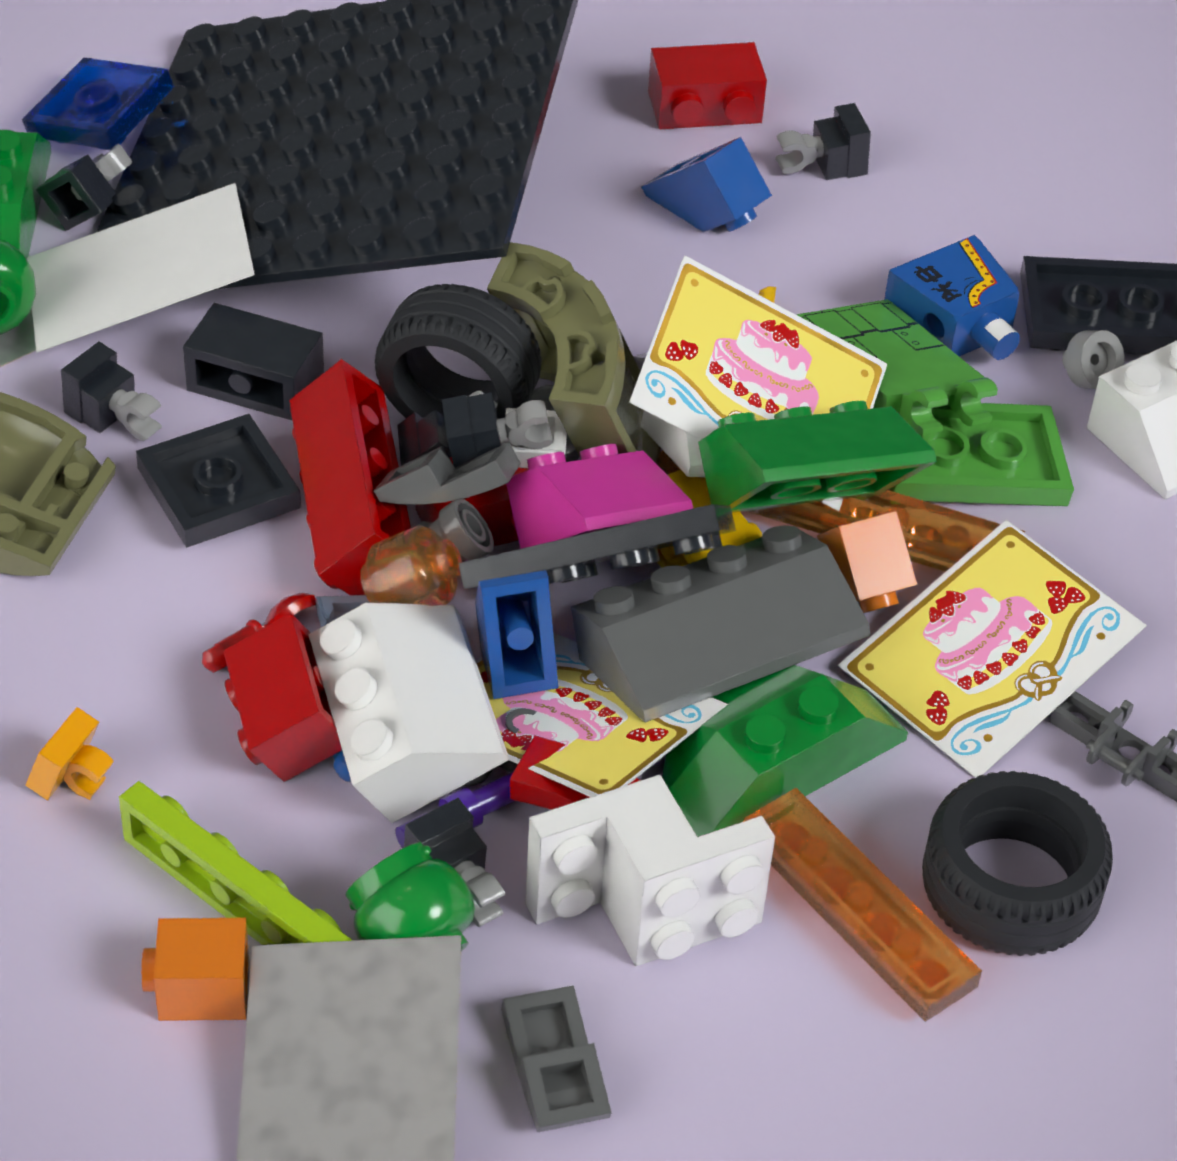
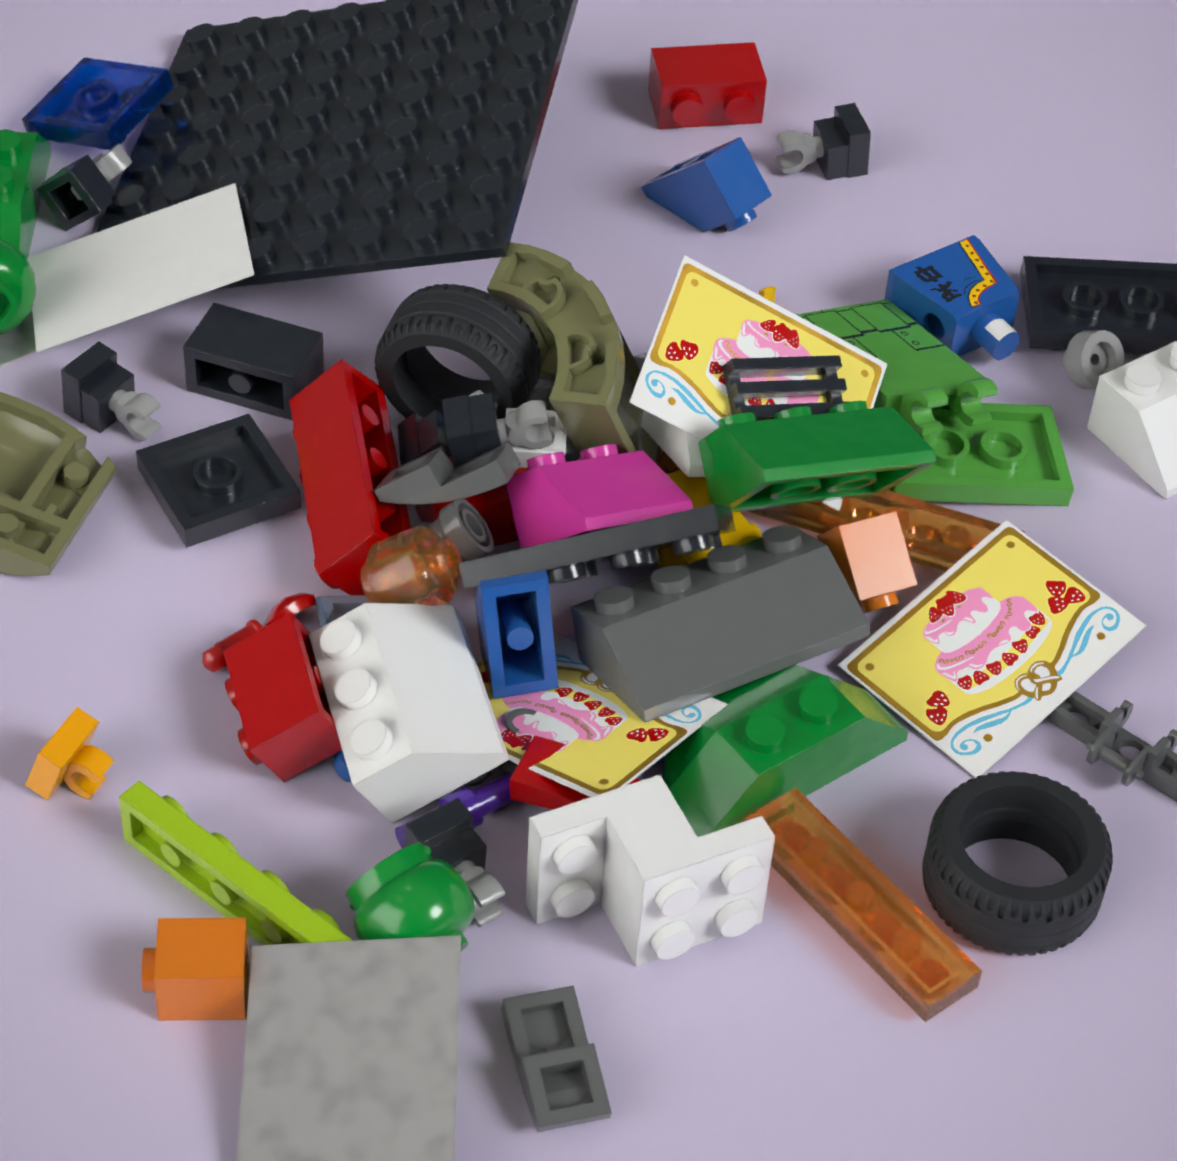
none -> black tile [722,355,850,421]

